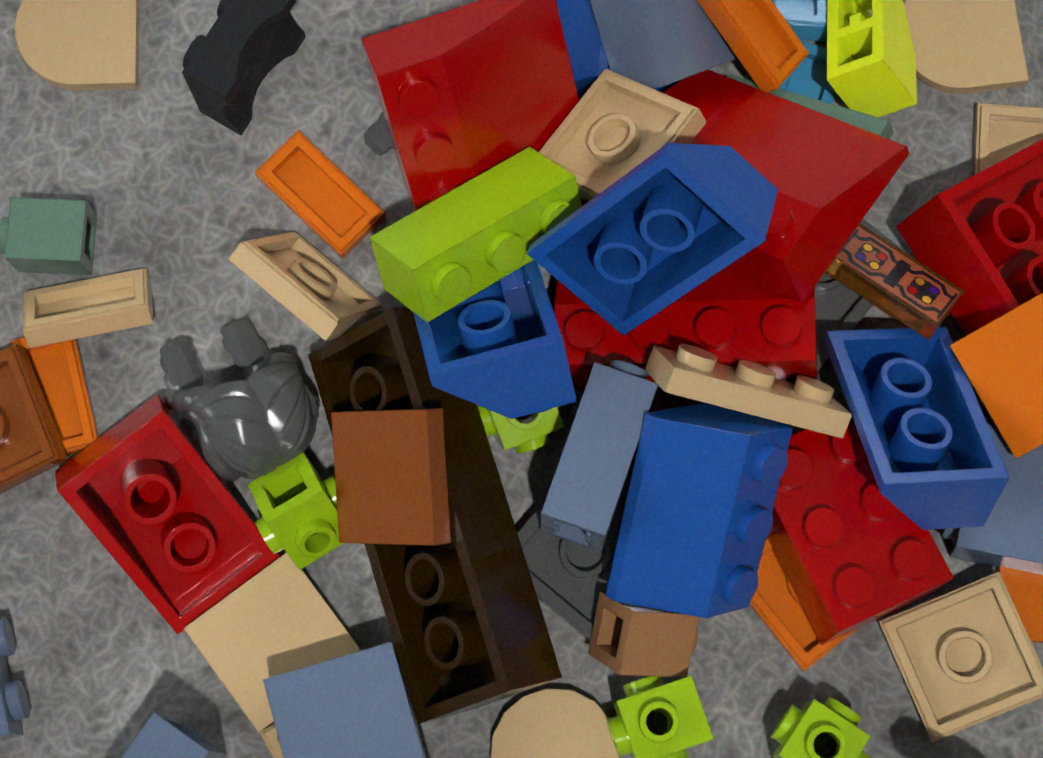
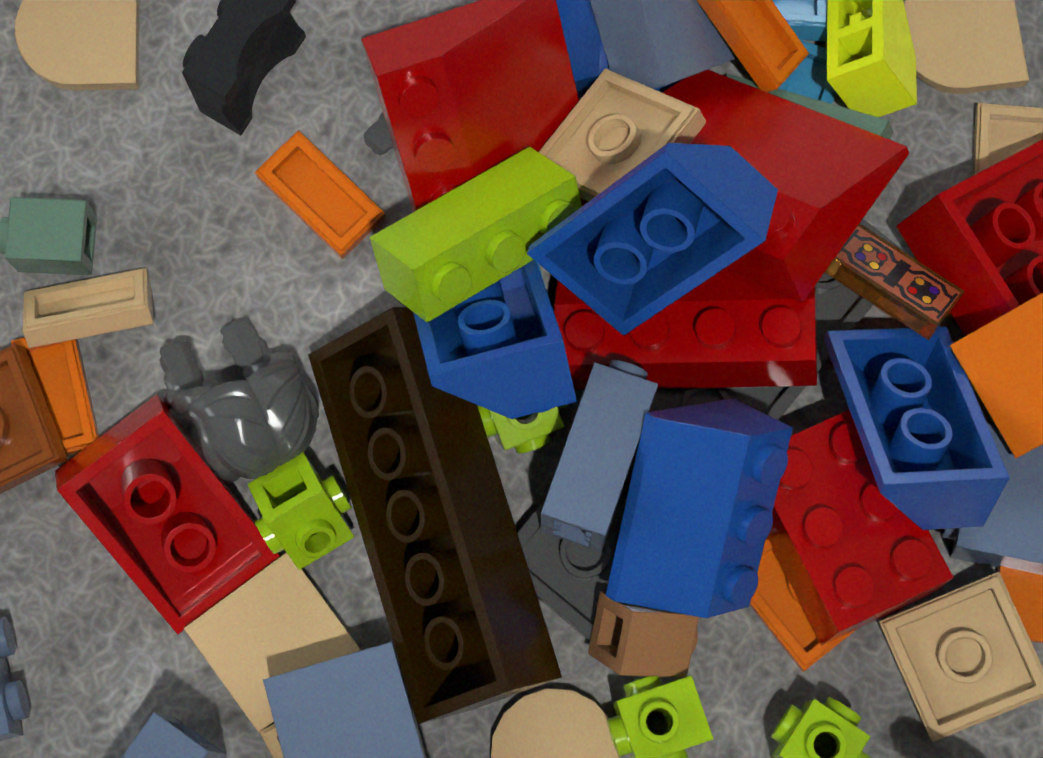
tan tile [228,232,385,341] -> none
dark orange tile [331,408,451,546] -> none
tan plate [645,344,852,439] -> none

